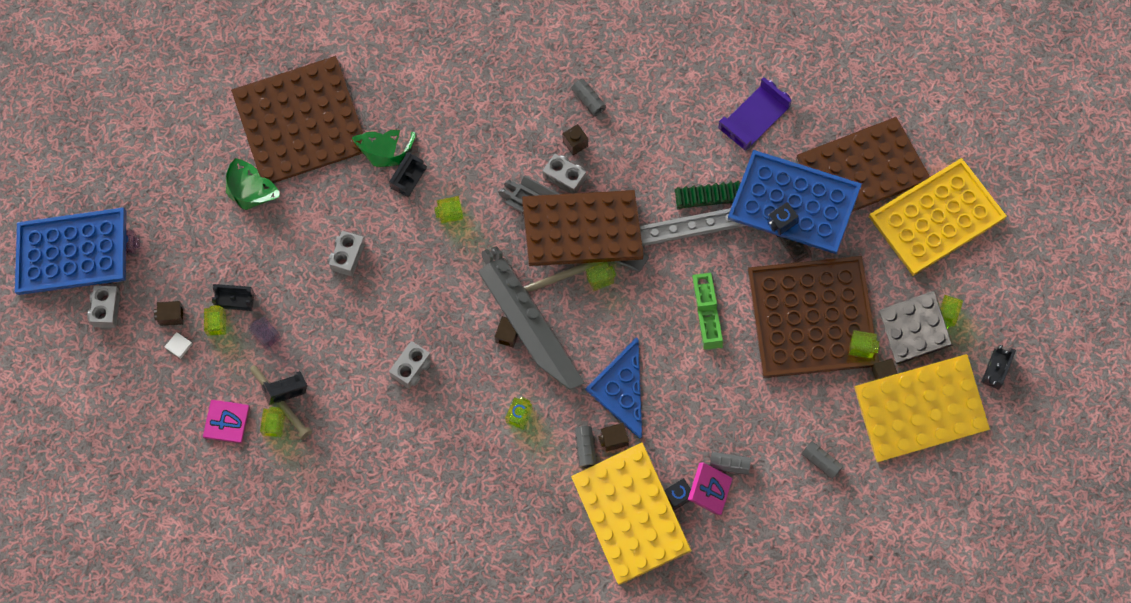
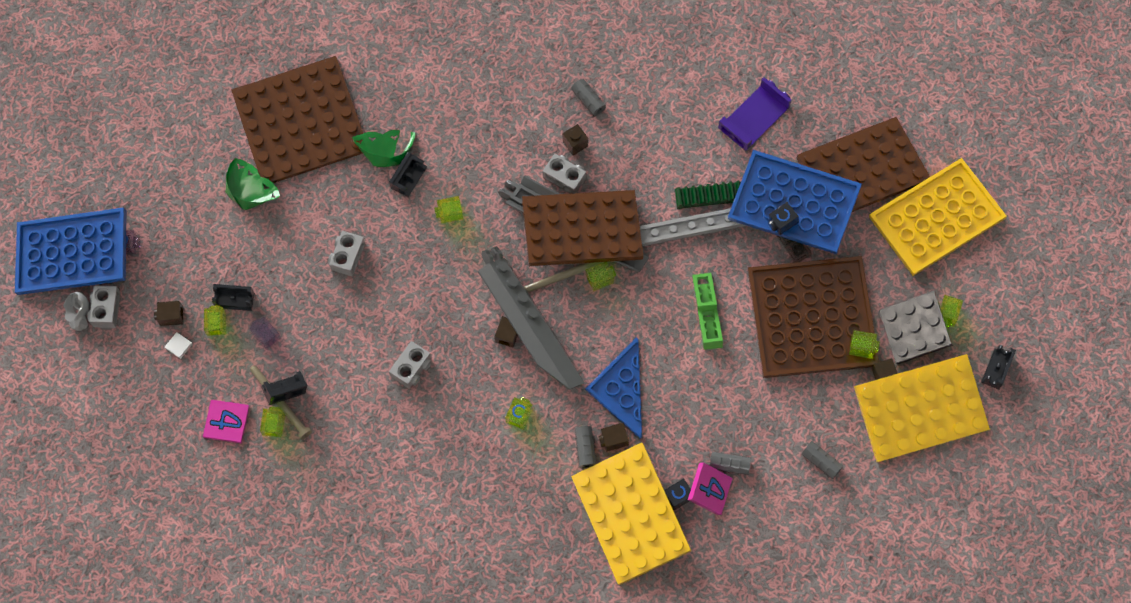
none -> light grey hair [63,292,89,331]

